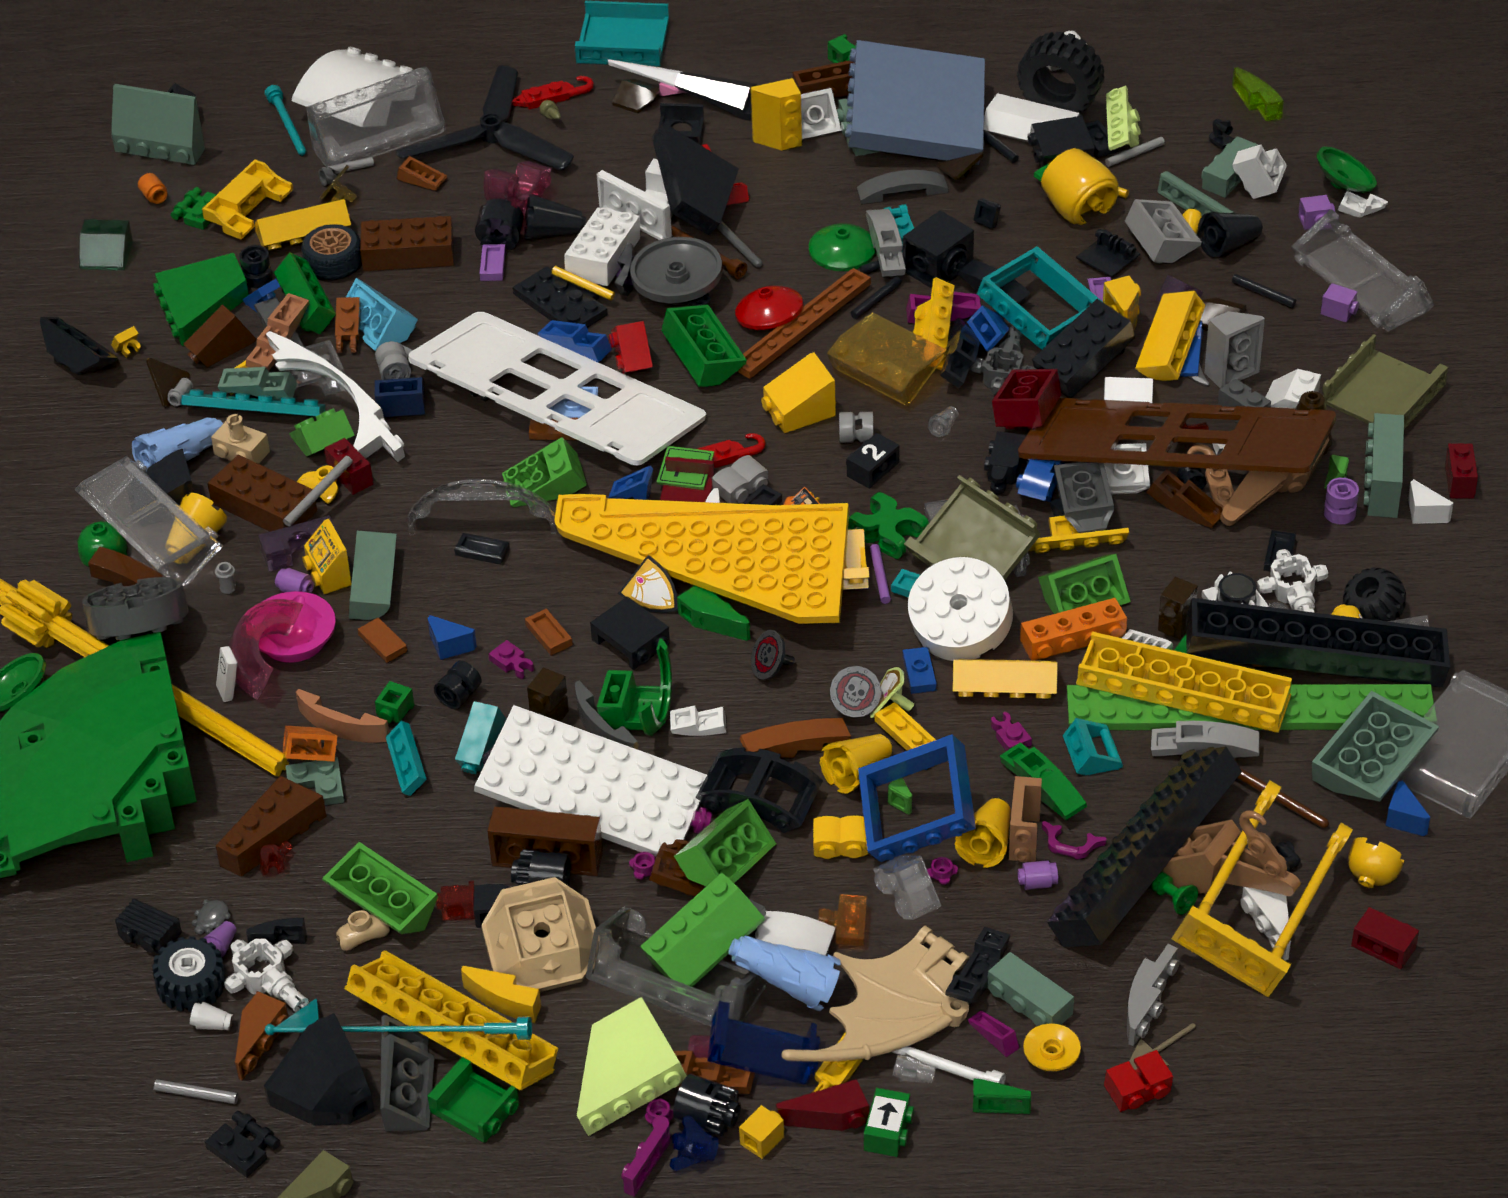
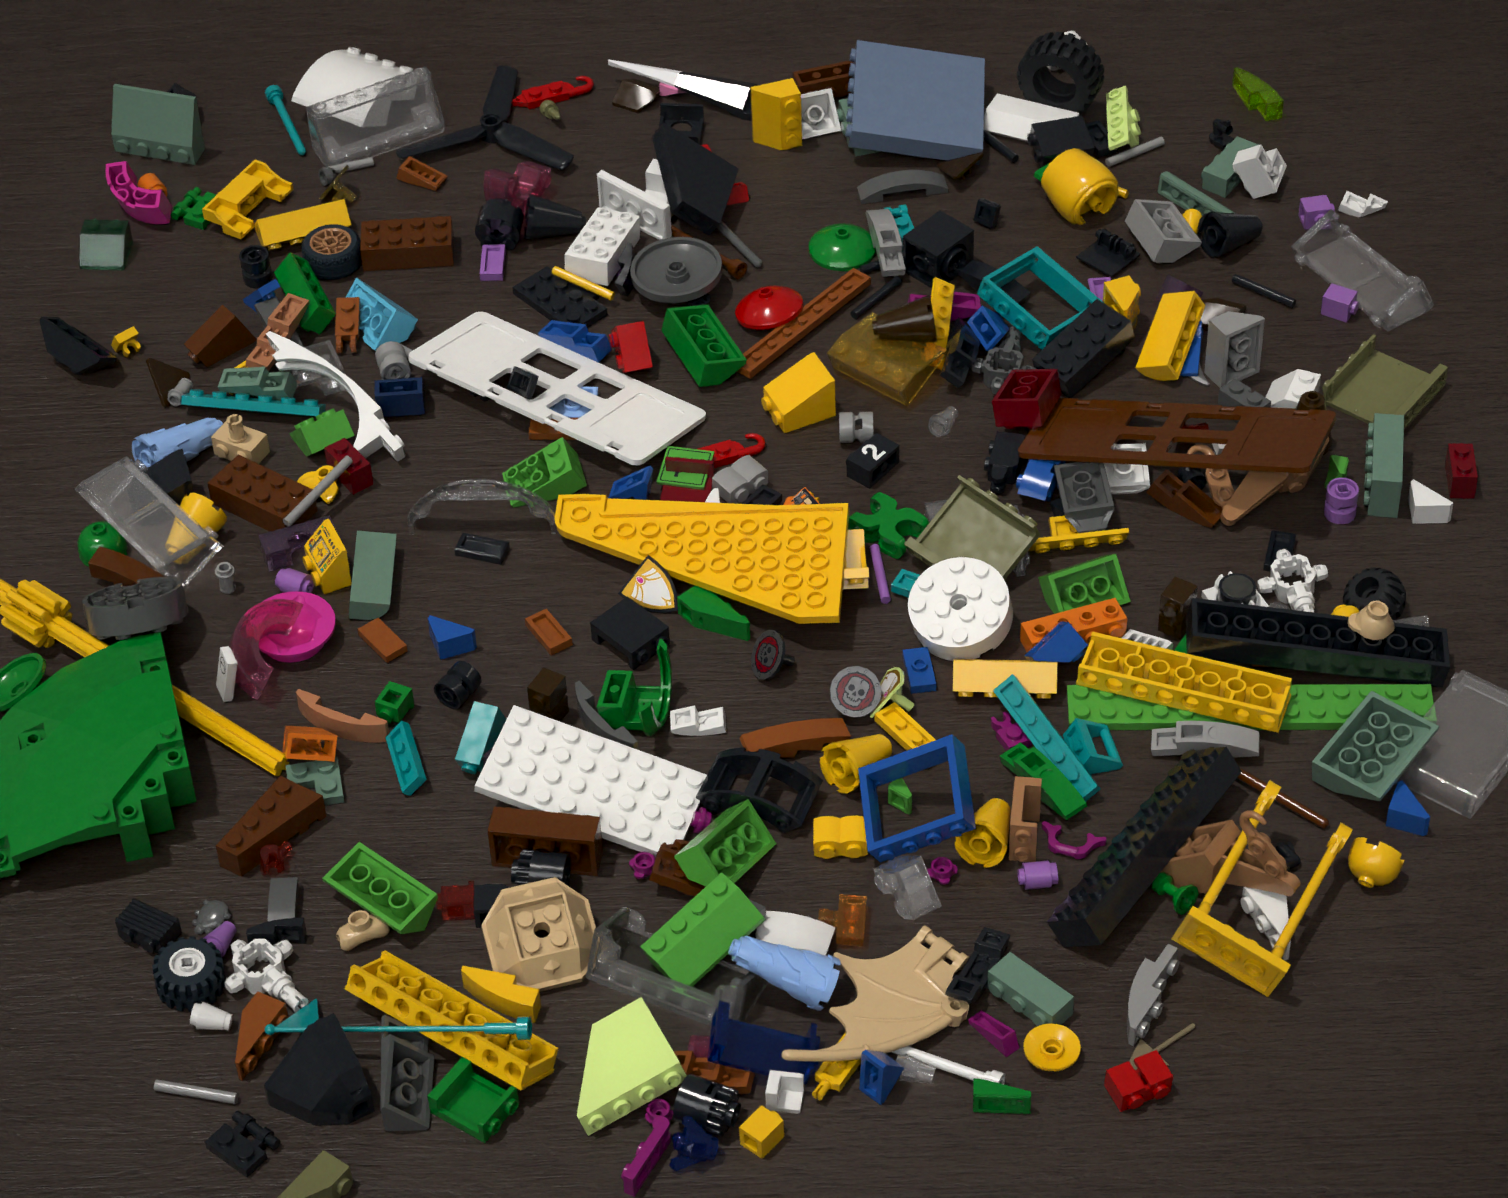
green slope [153,253,249,346] -> none
magenta plate [488,640,534,679] -> none
teal panel [575,1,669,67] -> none
dark red slope [776,1079,869,1131] -> none
green brick [828,34,855,64] -> none
green brick [864,1088,914,1157] -> none
white slope [1104,377,1153,403] -> none
green dish [1317,147,1377,193] -> none
dark red brick [1351,907,1419,969] -> none
none -> dark pink brick [105,161,172,224]
none -> dark grey slope [267,877,299,922]
none -> black slope [507,366,539,399]
none -> white panel [765,1070,804,1114]
none -> blue slope [859,1050,905,1105]
none -> dark brown cone [872,296,937,343]
none -> teal plate [993,674,1101,802]
none -> blue slope [1024,621,1088,662]
none -> tan piece [1348,601,1395,640]

